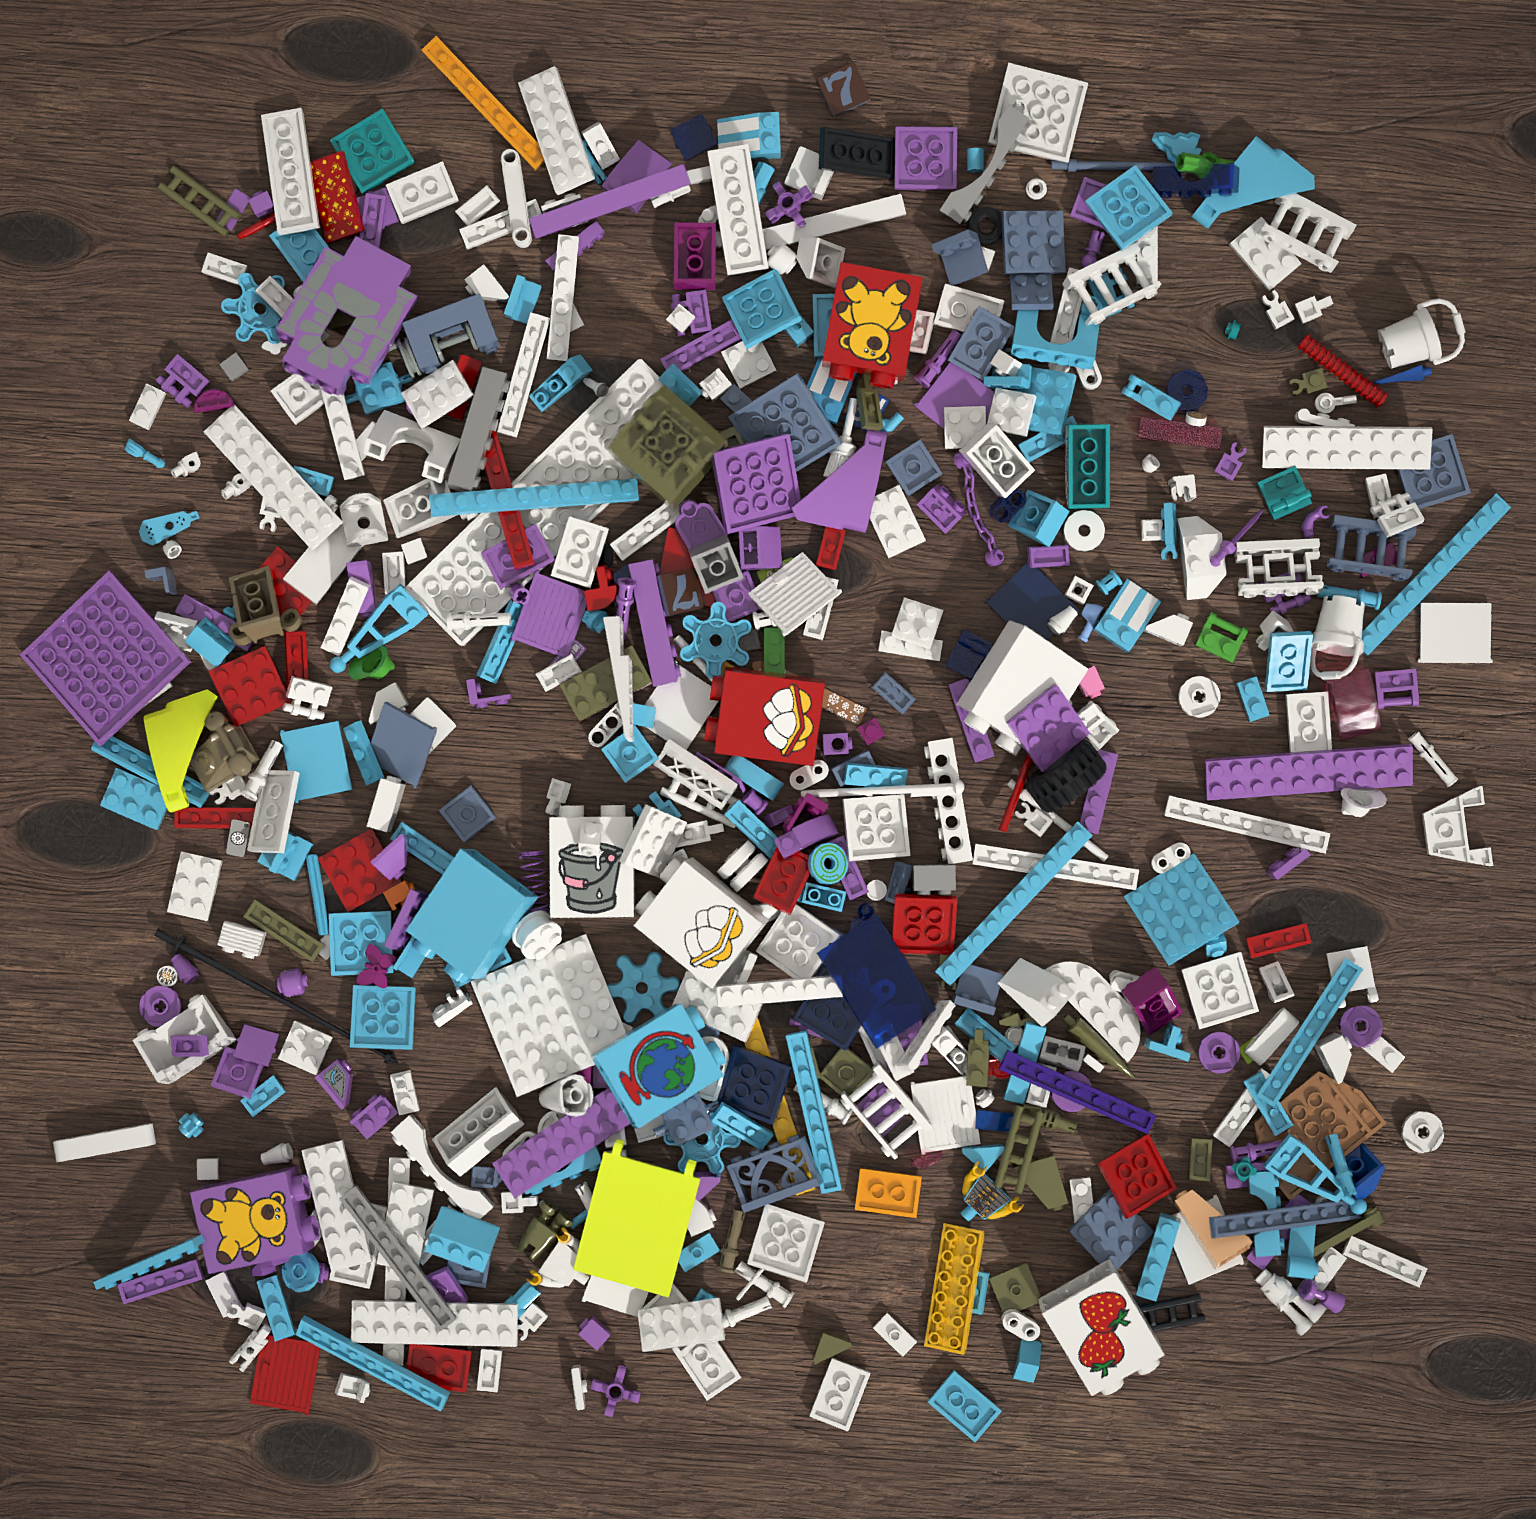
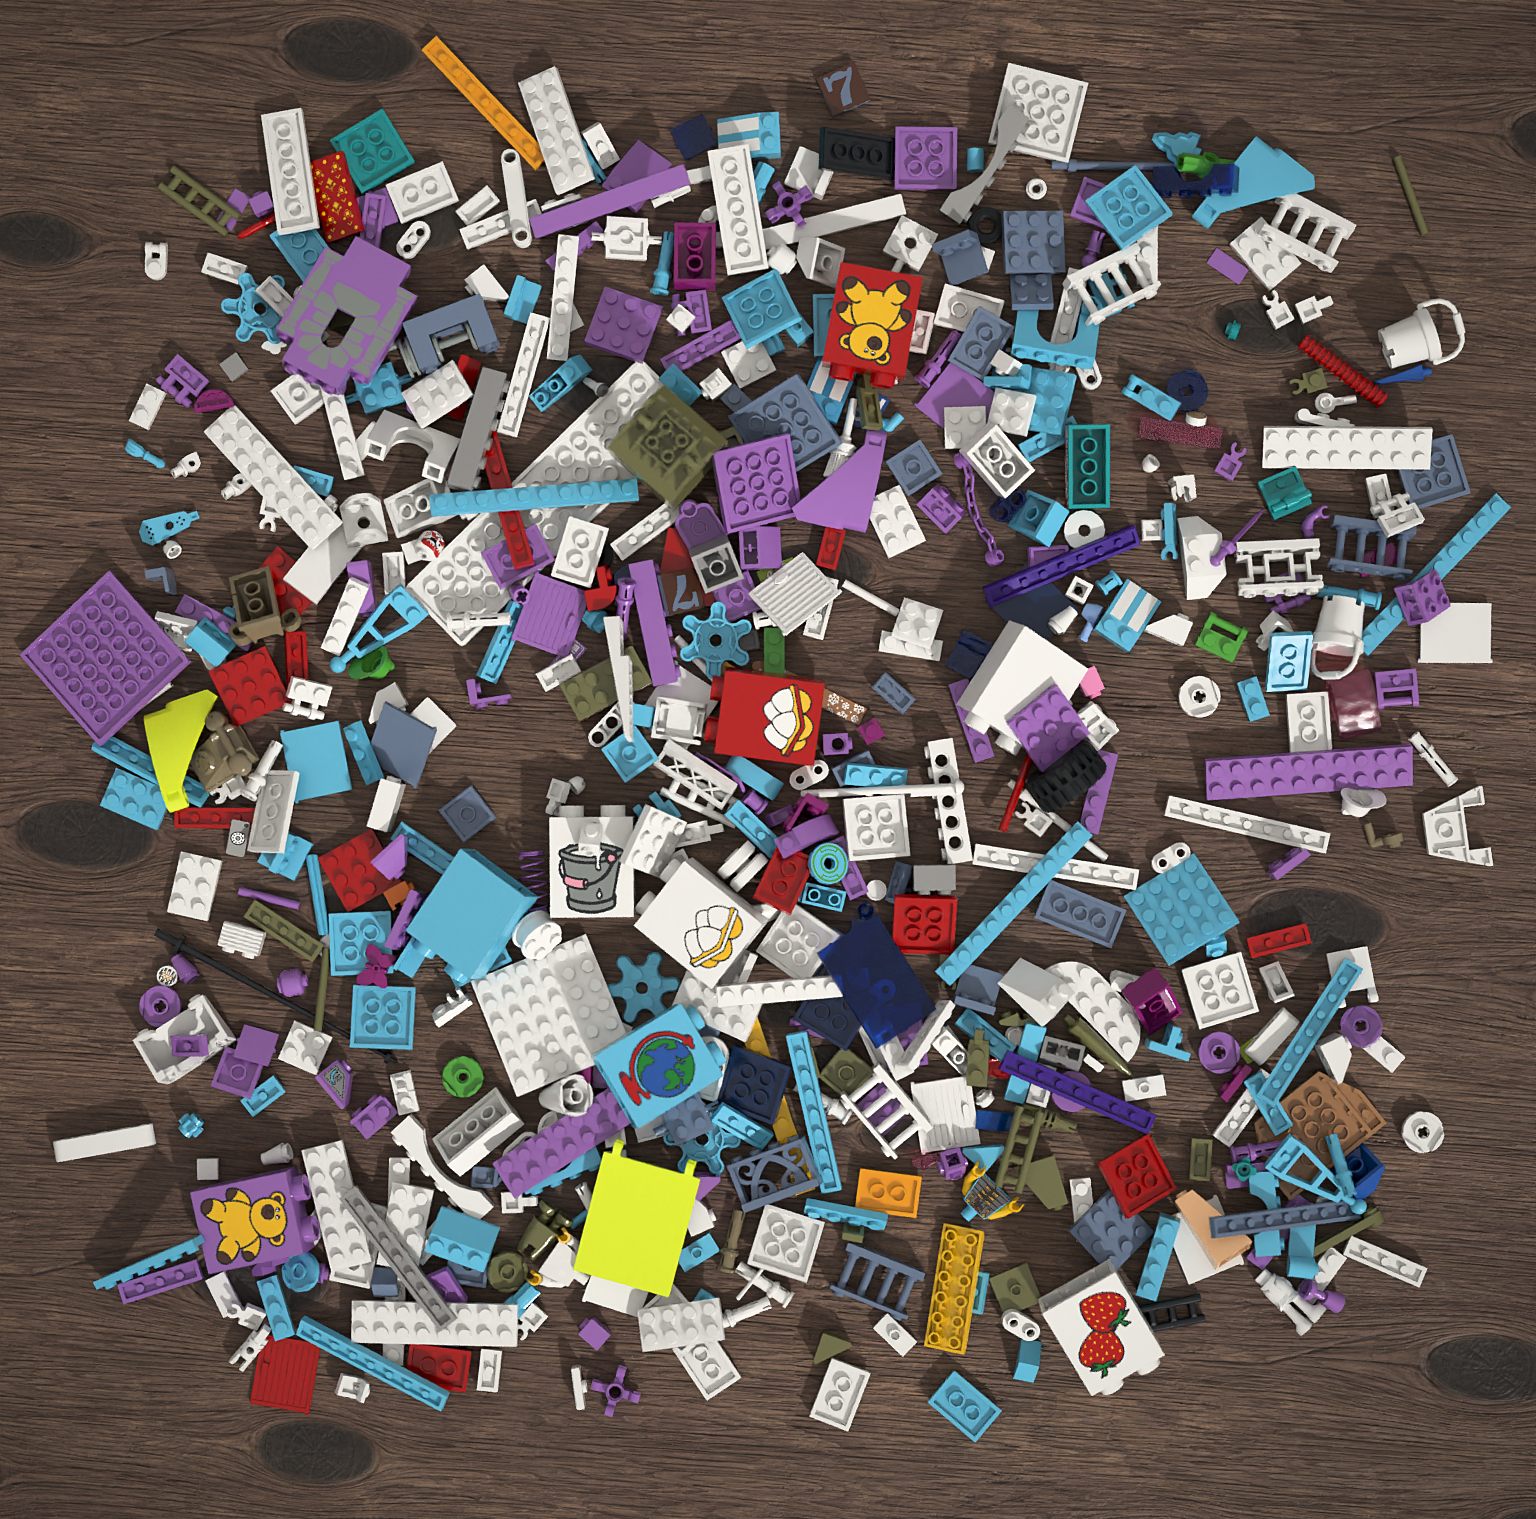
none -> white plate [145,242,168,280]
none -> medium lavender bar [238,887,300,910]
none -> olive piece [314,948,330,1031]
none -> sand blue panel [371,1267,399,1297]
none -> white plate [396,221,431,259]
none -> white head [414,531,445,561]
none -> bright green plate [442,1056,484,1097]
none -> olive tile [486,1251,528,1293]
none -> white hinge [567,776,586,795]
none -> medium lavender plate [584,287,663,364]
none -> white plate [591,216,662,261]
none -> medium azure pin [650,231,674,296]
none -> white container [651,696,707,745]
none -> medium azure piece [762,333,785,357]
none -> medium azure plate [803,1198,888,1230]
none -> sand blue fence [829,1241,926,1321]
none -> white bar [842,580,900,616]
none -> olive plate [842,1222,864,1243]
none -> white plate [882,215,938,273]
none -> medium lavender brick [937,1147,968,1180]
none -> dark purple tile [982,524,1141,607]
none -> sand blue plate [1034,880,1126,948]
none -> white plate [1122,1074,1166,1101]
none -> medium lavender sticker [1207,248,1249,285]
none -> magenta plate [1218,1063,1252,1102]
none -> dark tan plate [1363,823,1404,848]
none -> olive bar [1393,155,1429,236]
none -> medium lavender bracket [1394,569,1451,626]

